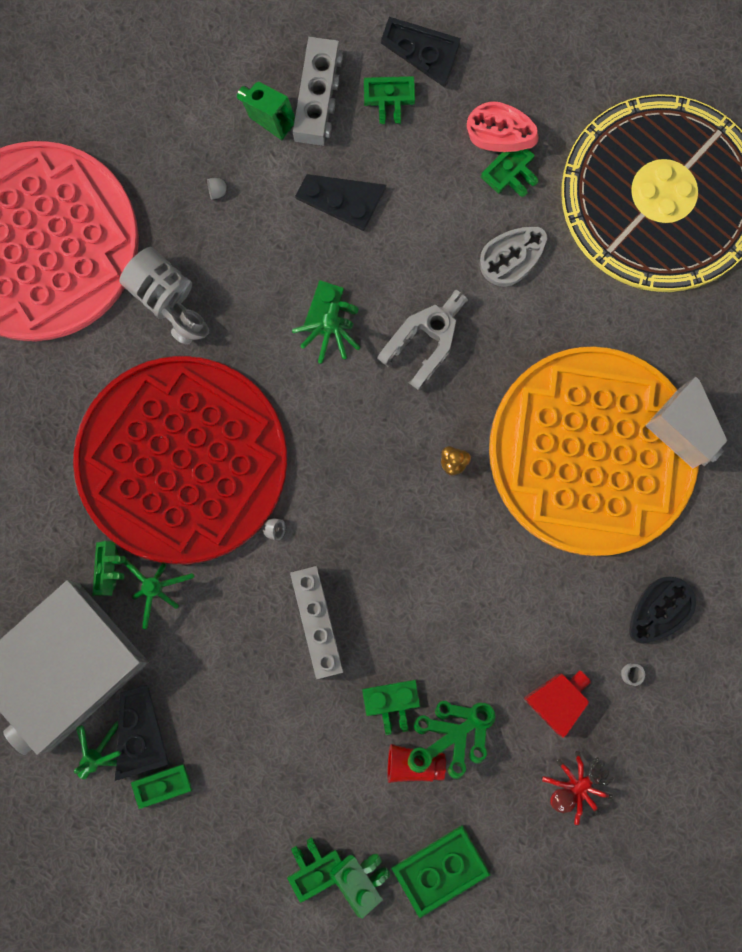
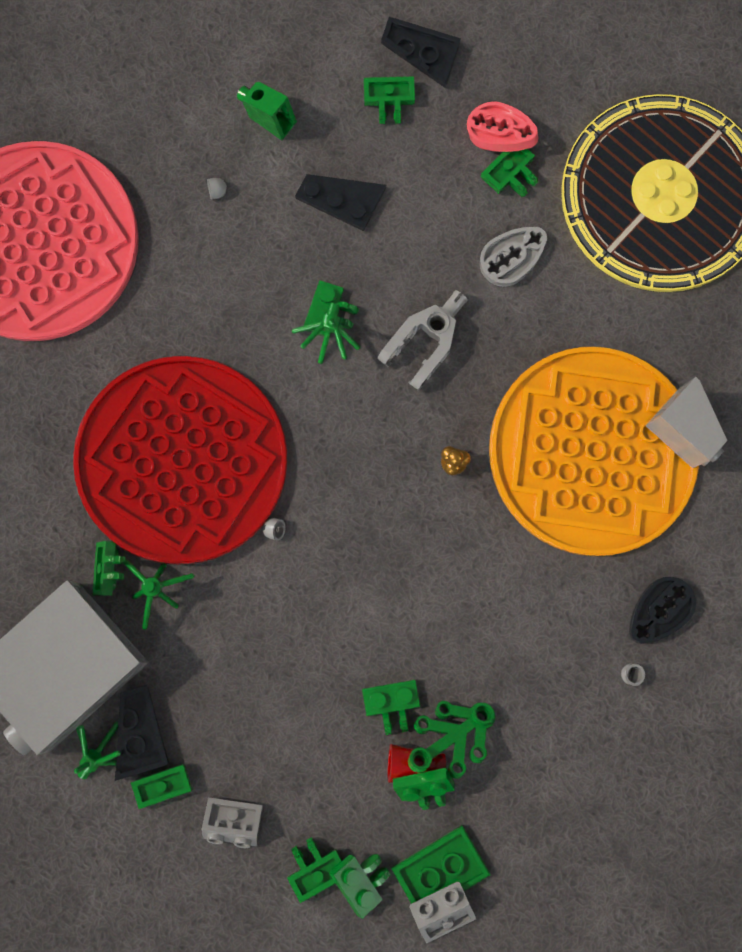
light grey cylinder [119,247,209,344] -> none
light grey brick [290,566,344,679] -> none
light grey brick [293,37,343,146] -> none
red torso [524,670,591,738] -> none
animal [541,751,614,826] -> none
none -> light grey bracket [201,797,263,848]
none -> green hinge [393,768,455,810]
none -> light grey bracket [410,882,476,943]

